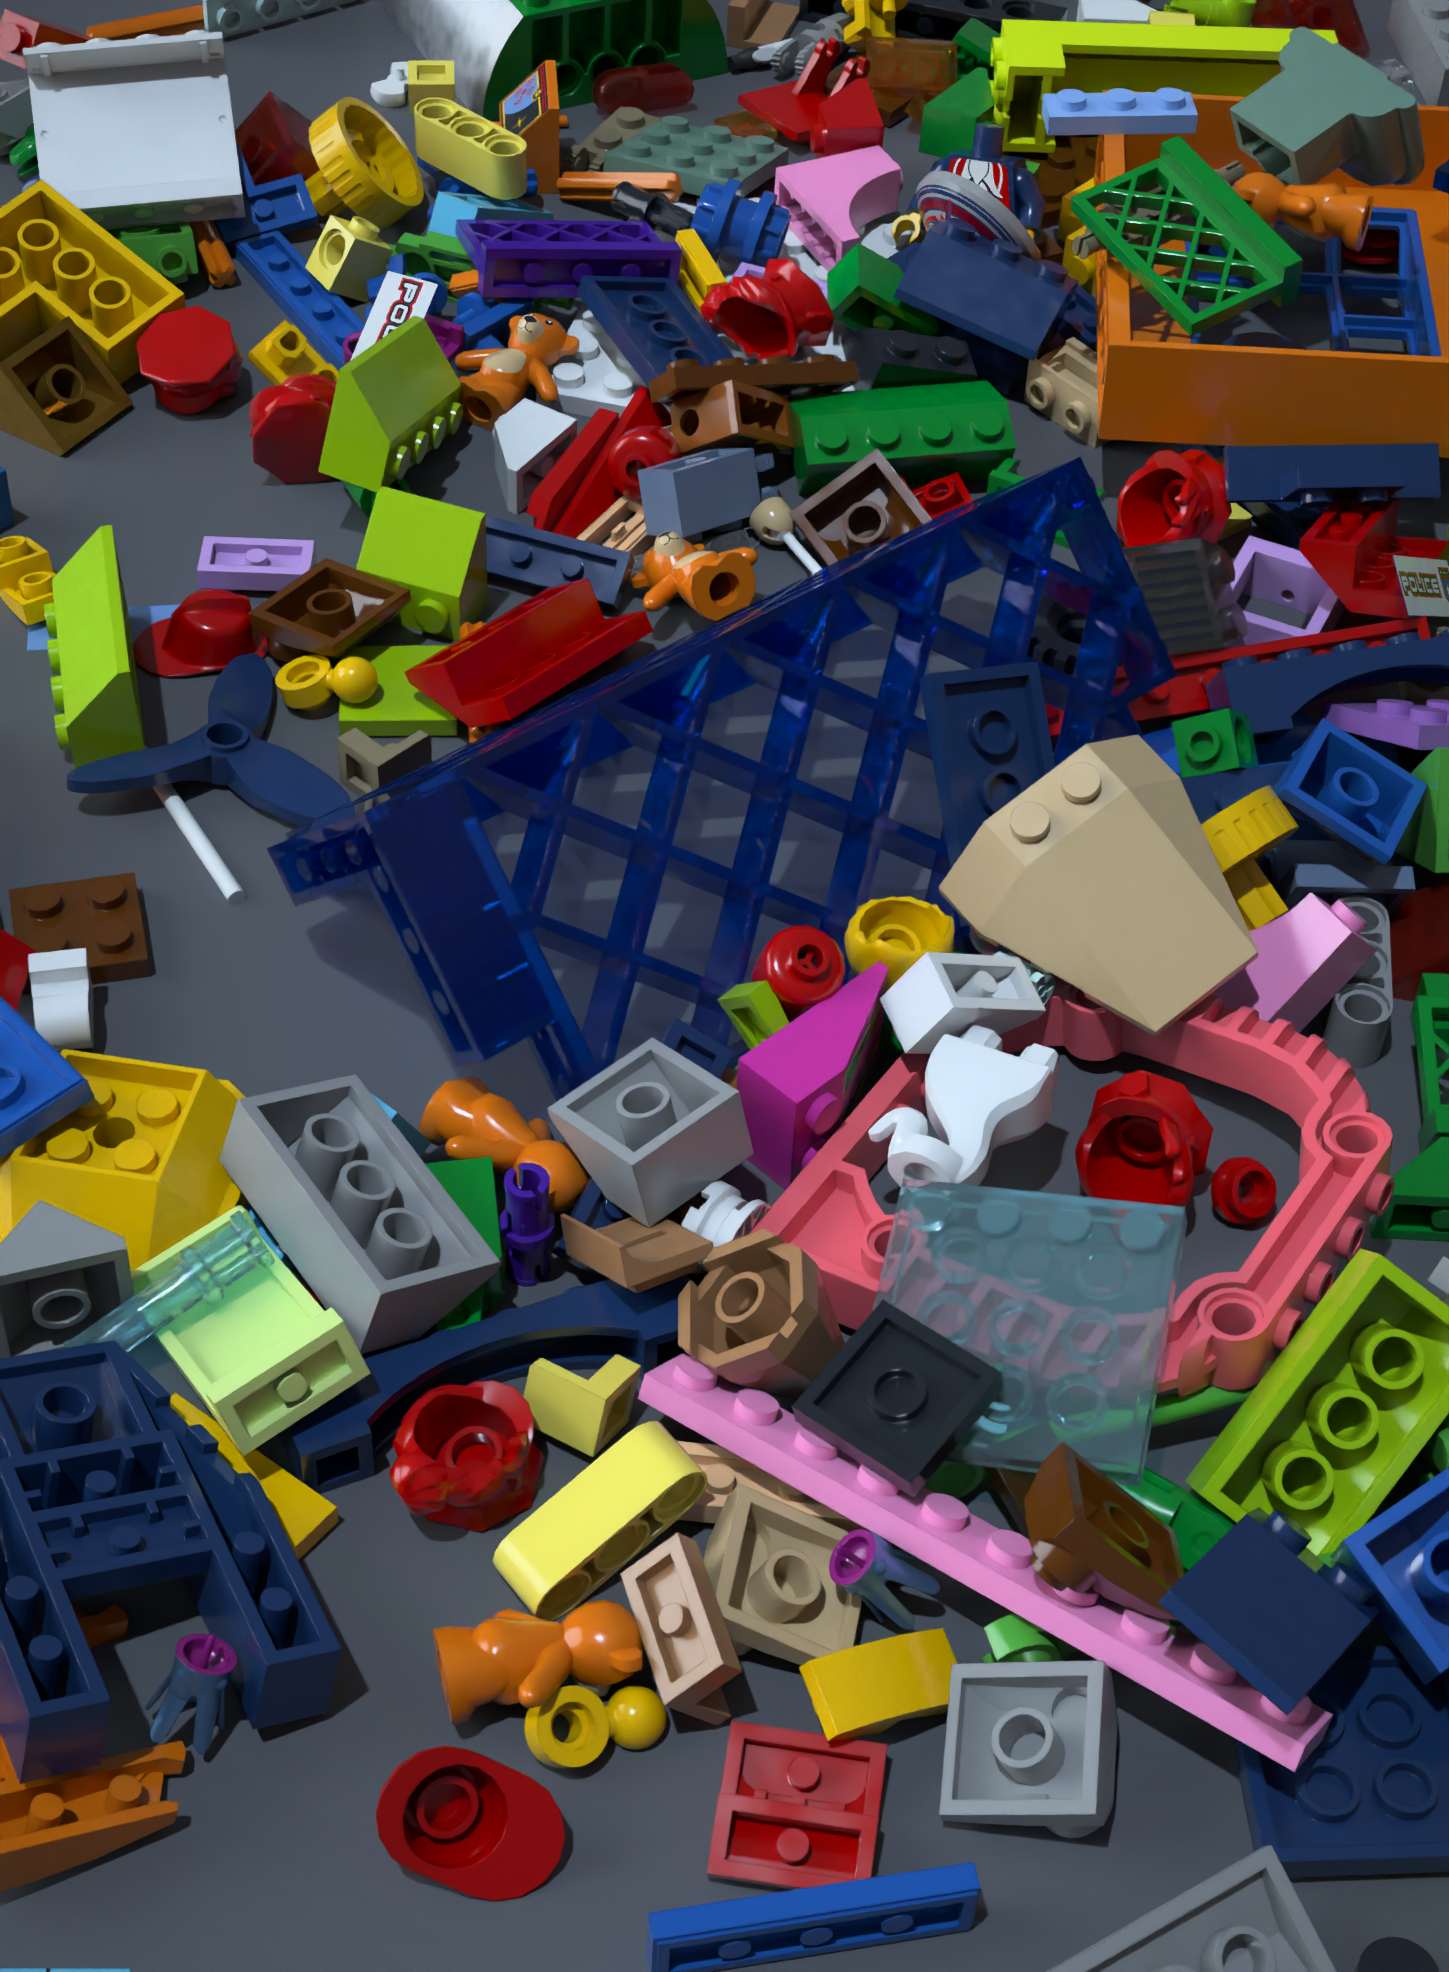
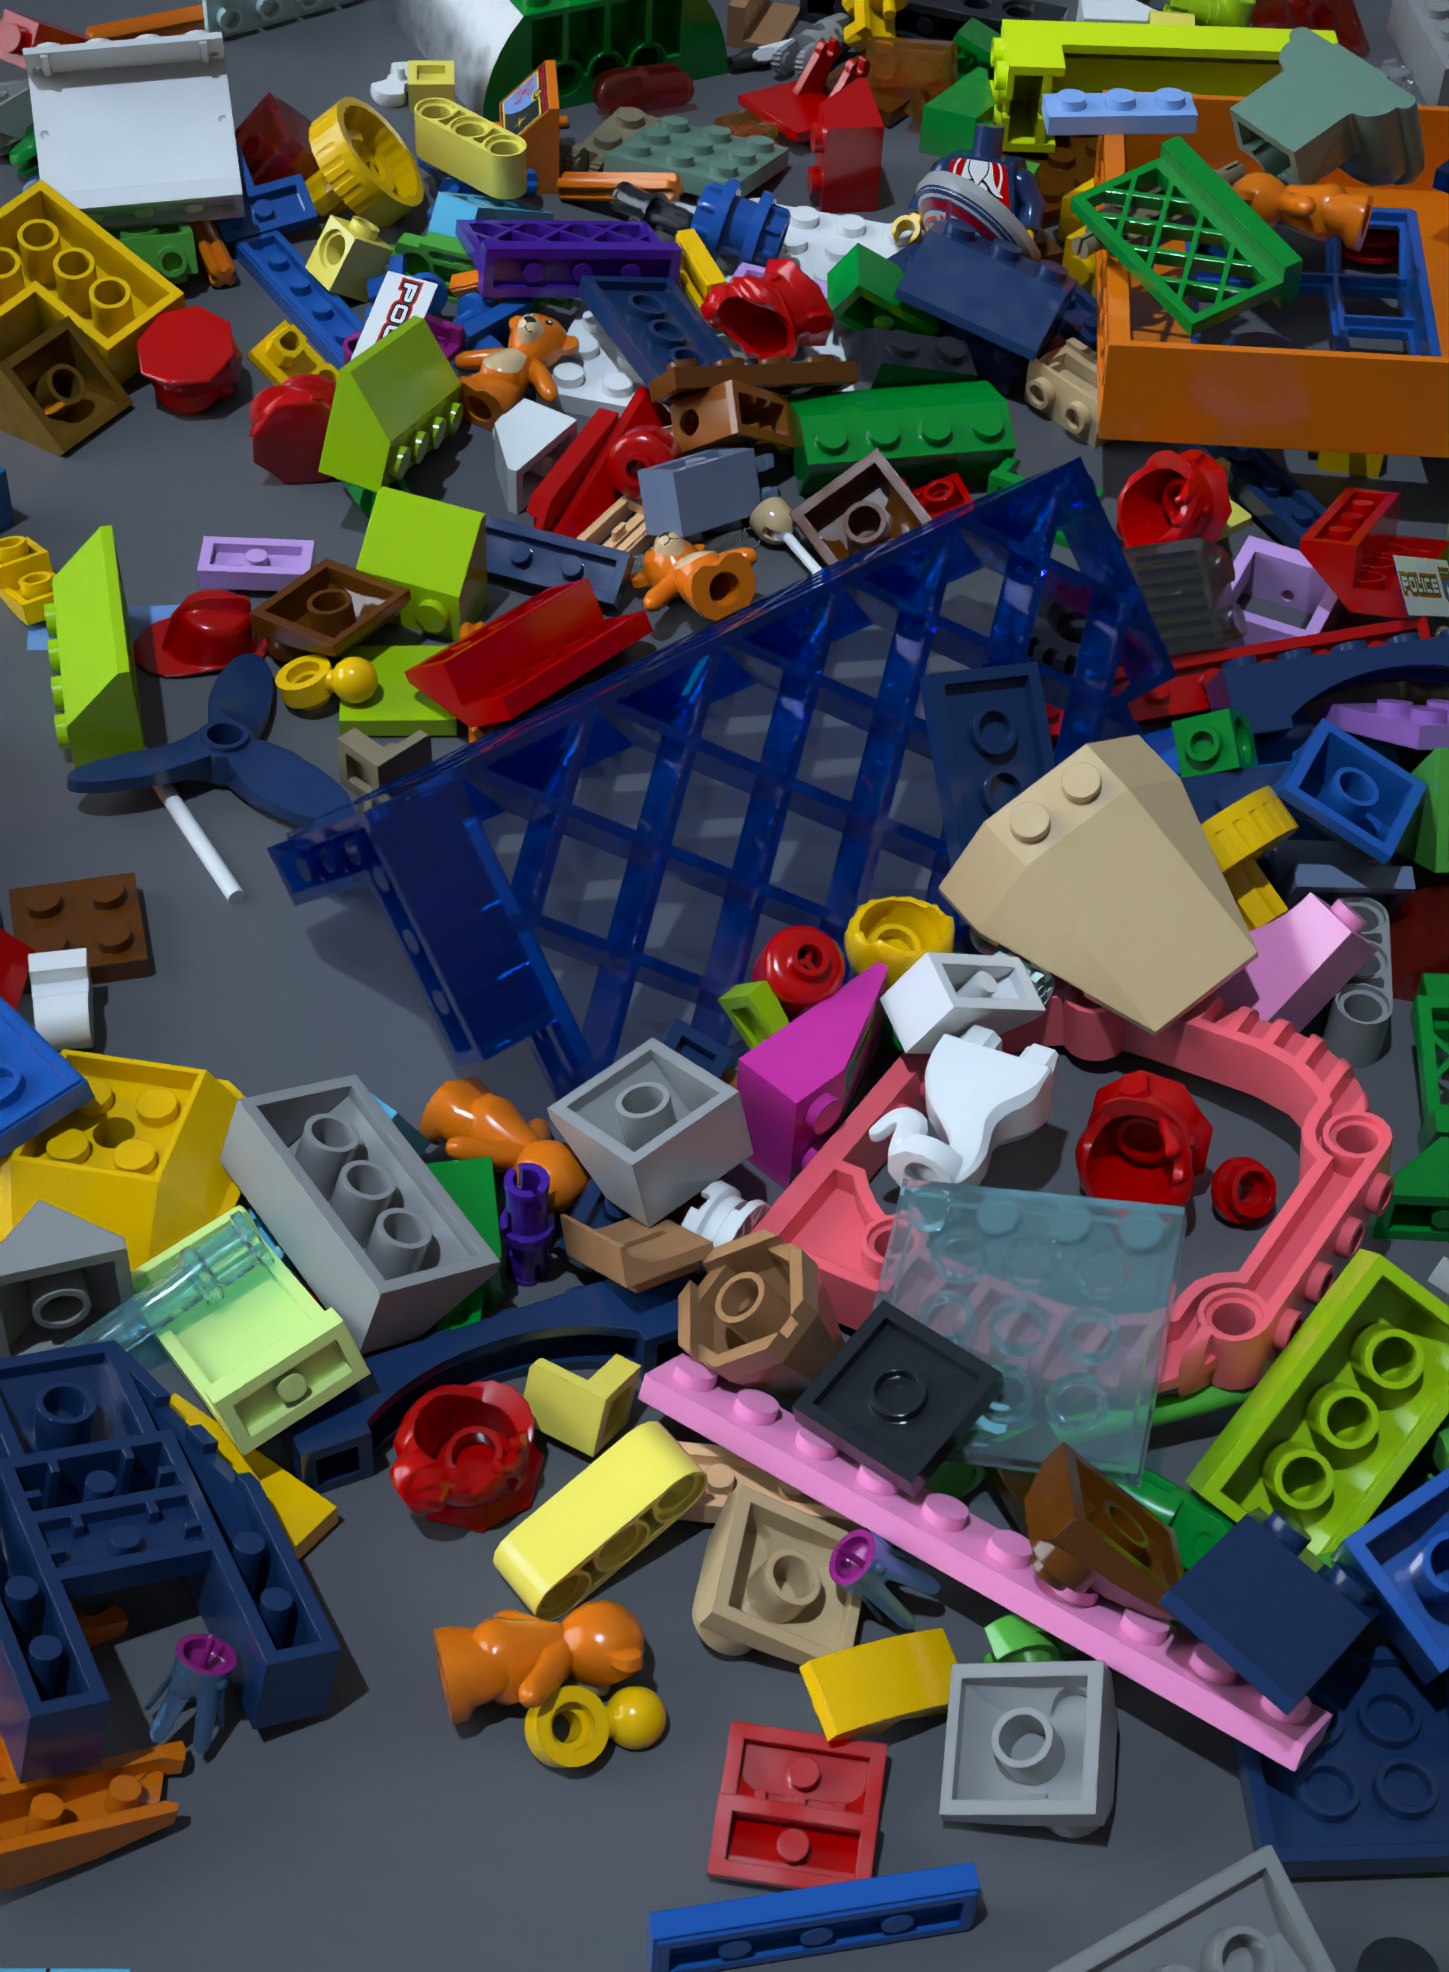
red piece [375,1745,565,1901] -> none
medium nougat panel [620,1532,742,1725] -> none
bright pink arch [774,145,903,272] -> none
dark blue bracket [1223,443,1441,508] -> none

